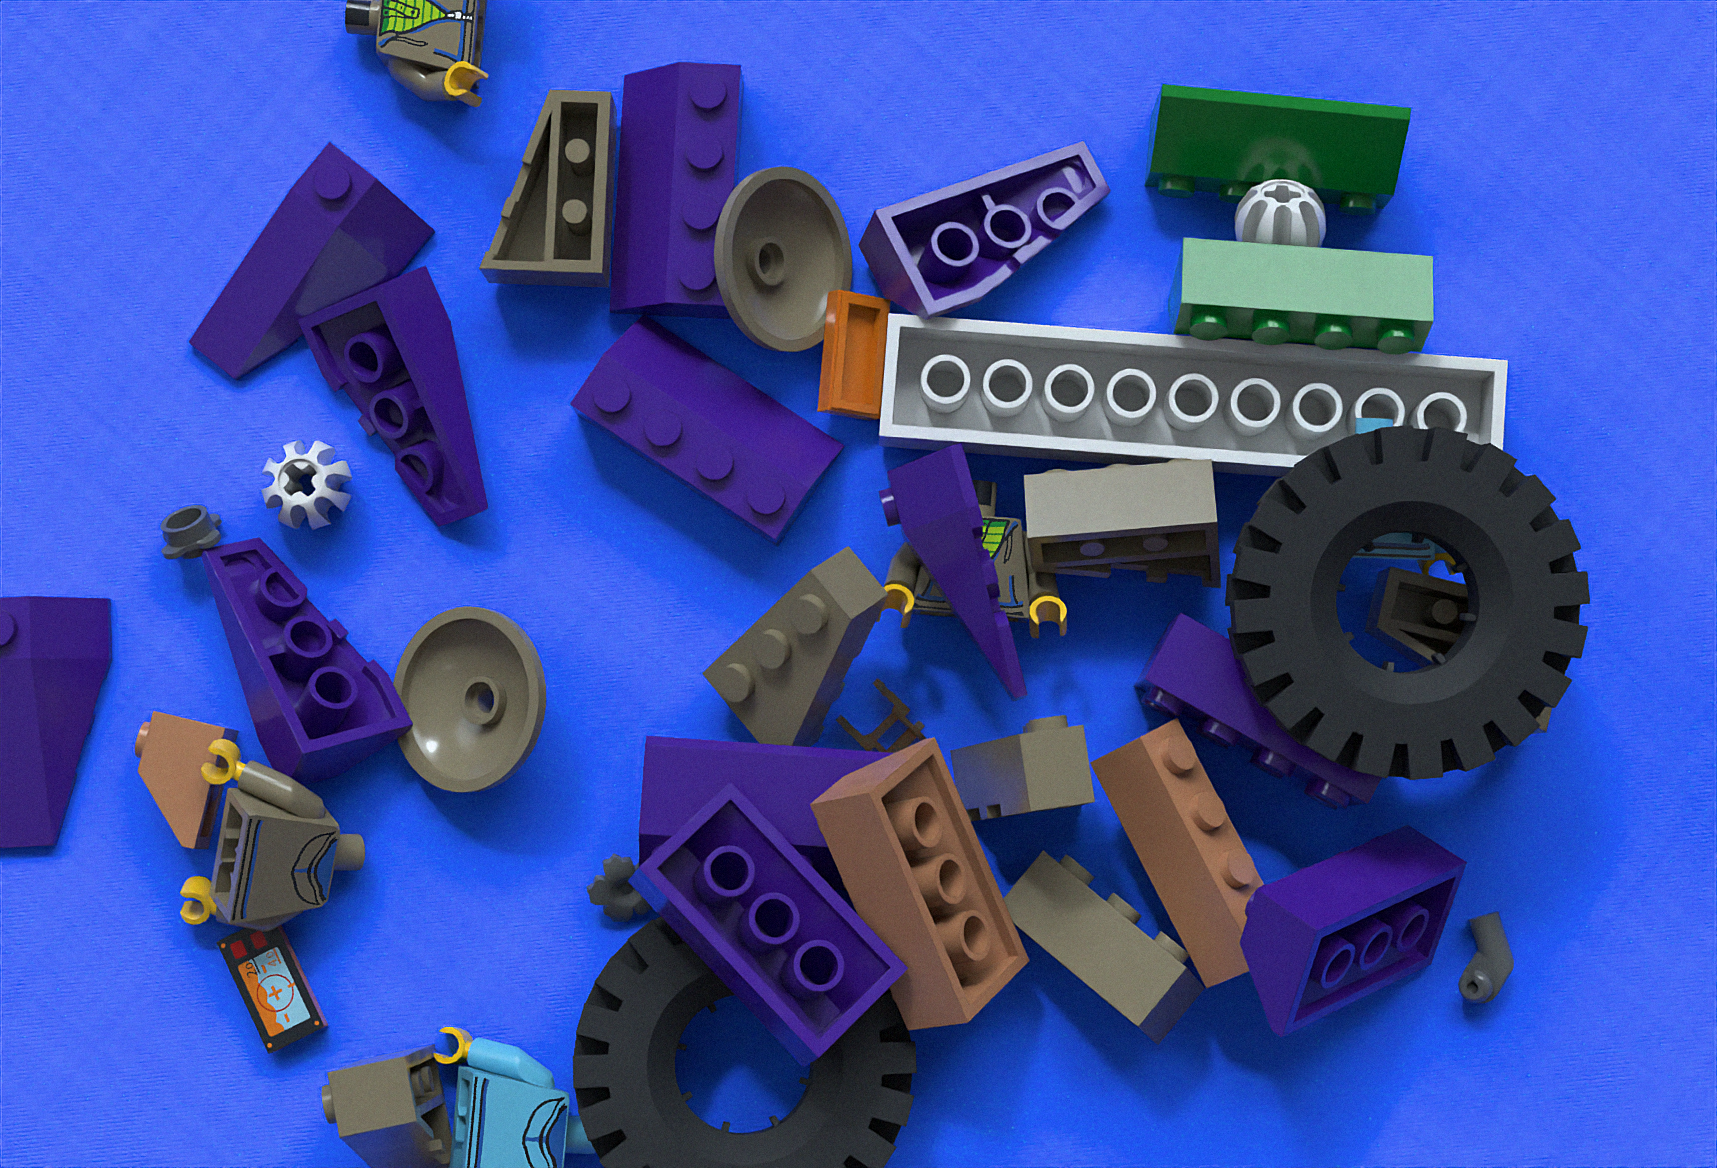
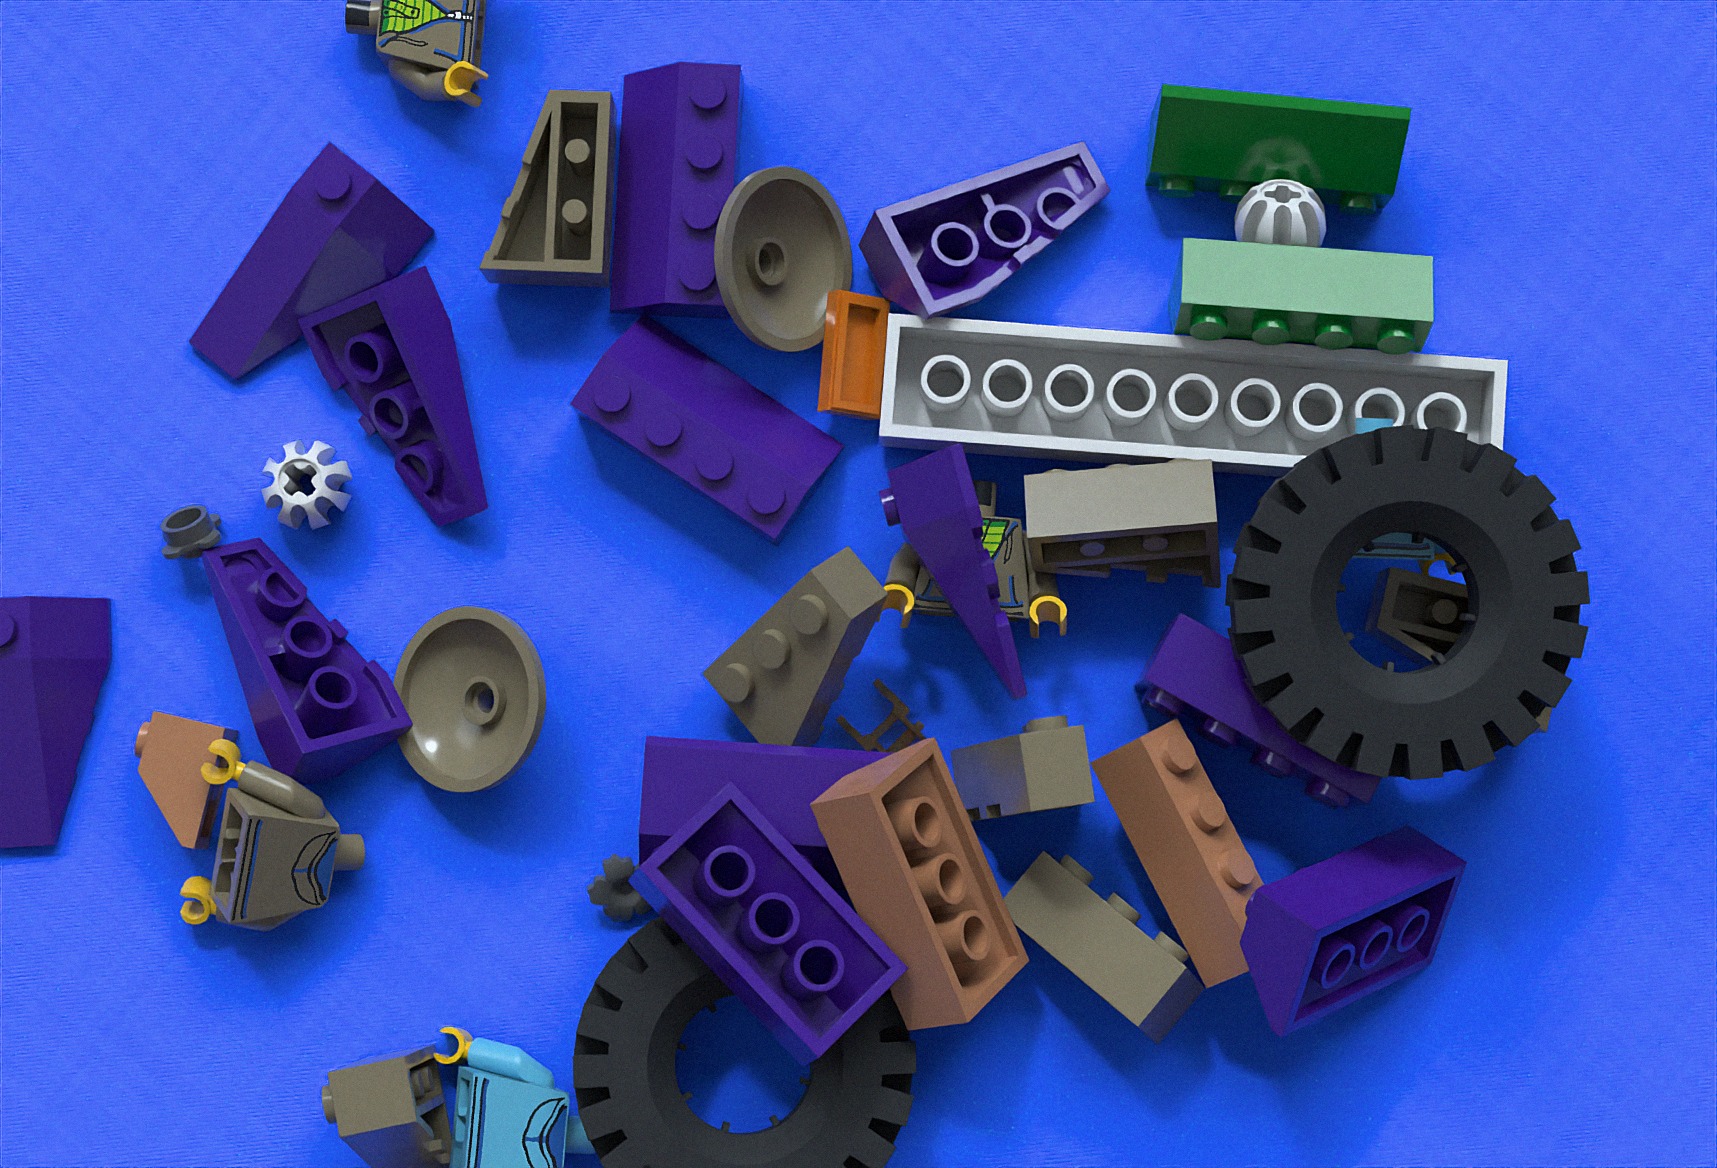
tile [216,925,328,1054] -> none
dark grey arm [1458,911,1514,1003] -> none

